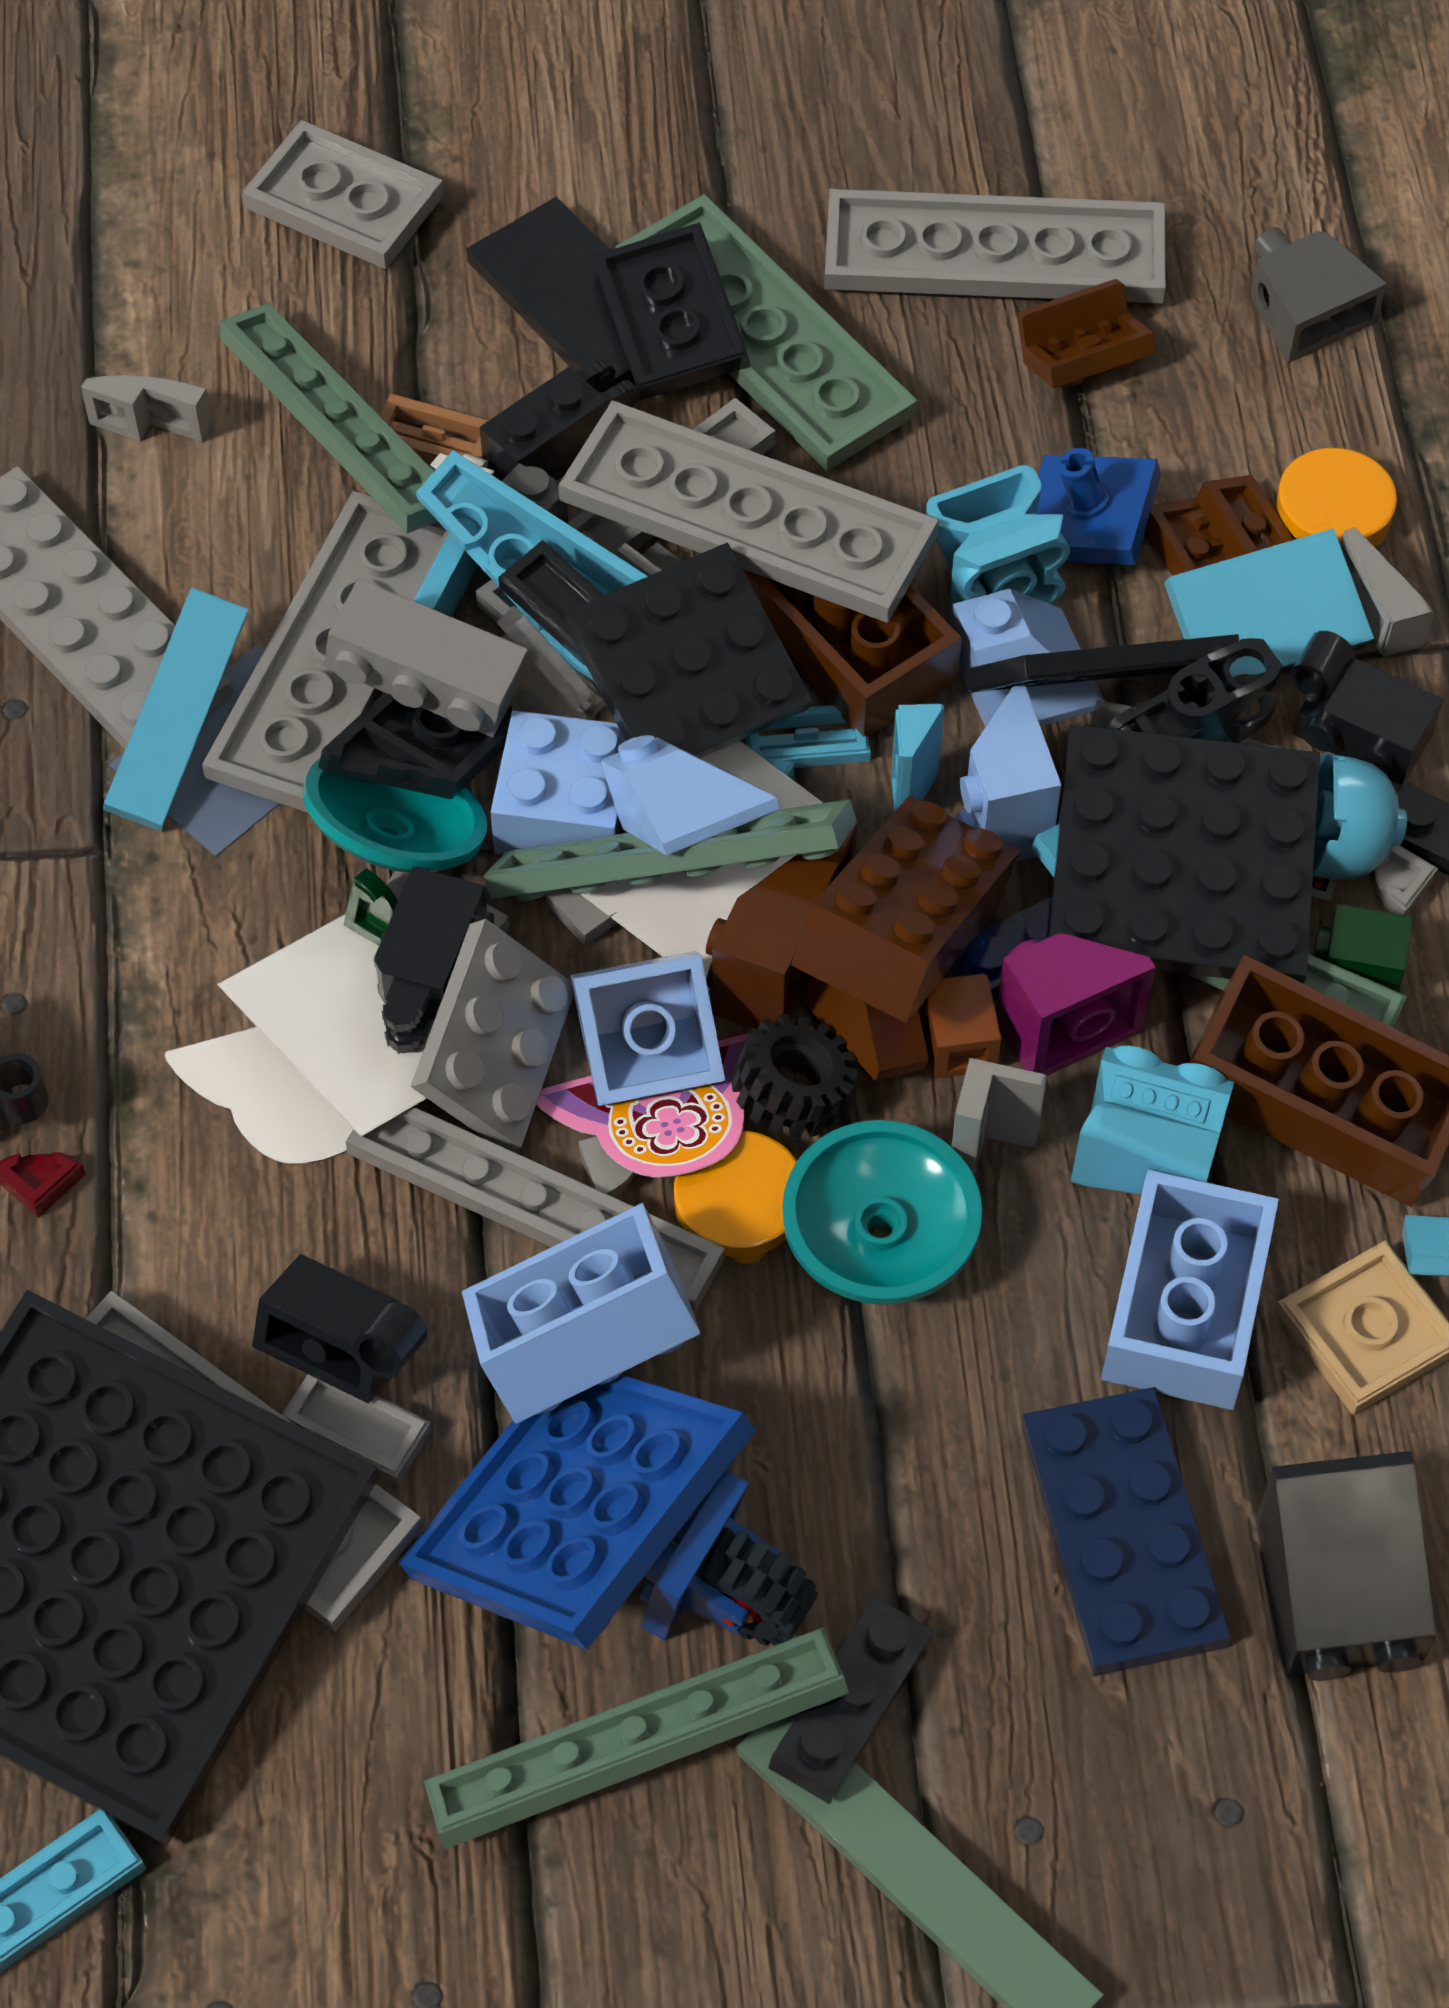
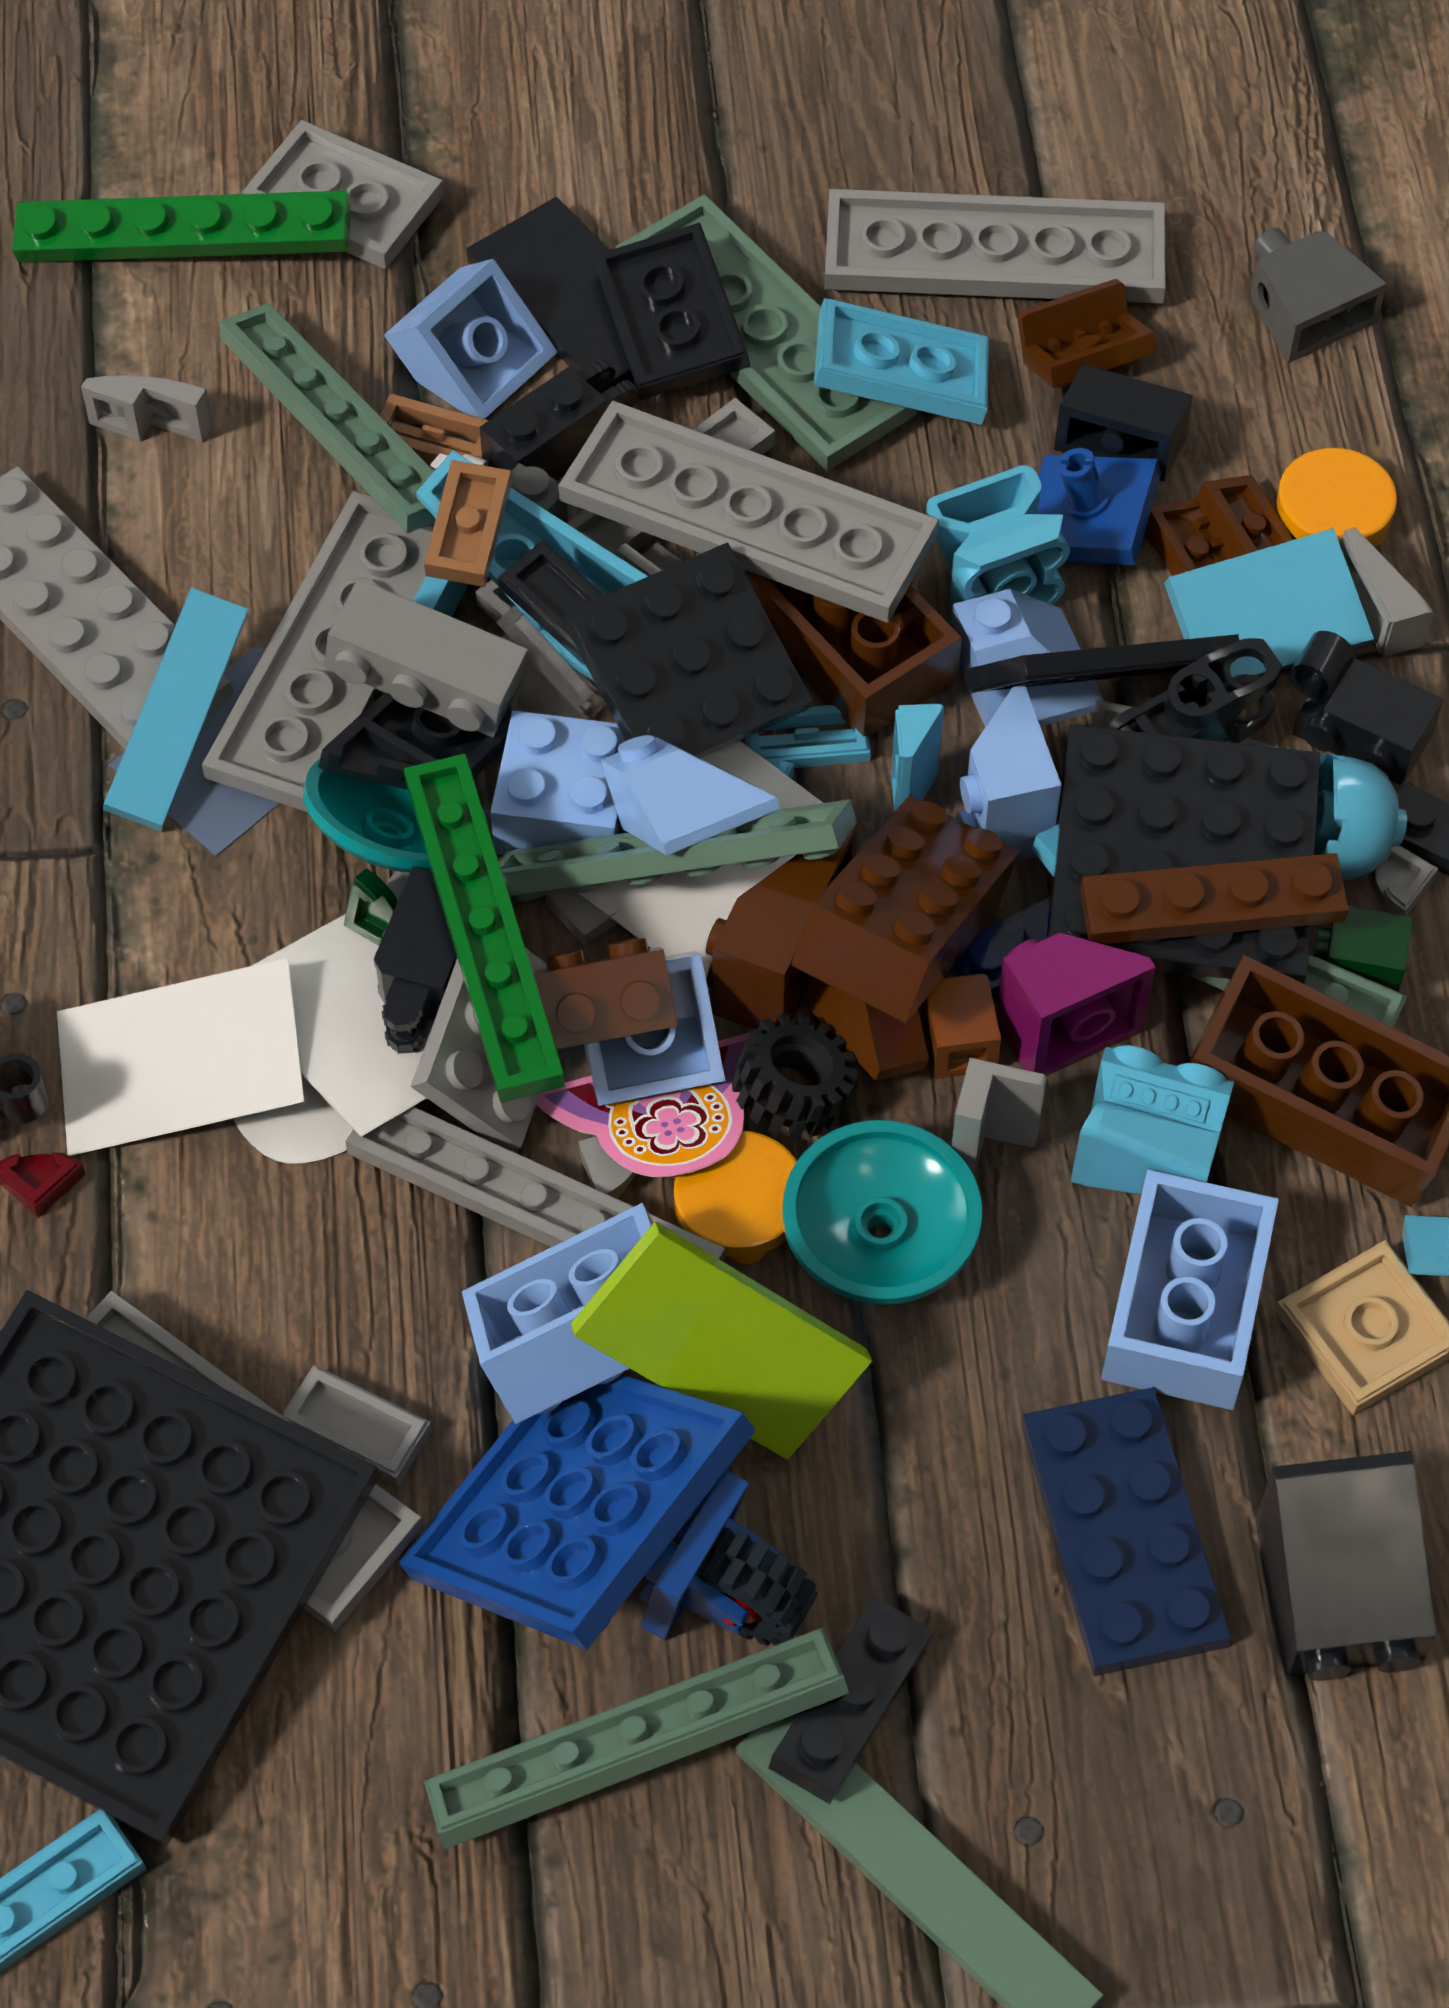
black hinge [252,1253,427,1404] -> none
none -> green plate [12,190,351,263]
none -> white sticker [57,957,304,1156]
none -> light blue slope [384,259,558,419]
none -> green plate [404,754,565,1103]
none -> medium nougat plate [424,460,512,587]
none -> reddish brown bracket [533,938,678,1050]
none -> lime tile [571,1221,872,1460]
none -> medium azure tile [814,298,989,425]
none -> black brick [1054,364,1193,482]
none -> reddish brown plate [1080,853,1349,944]

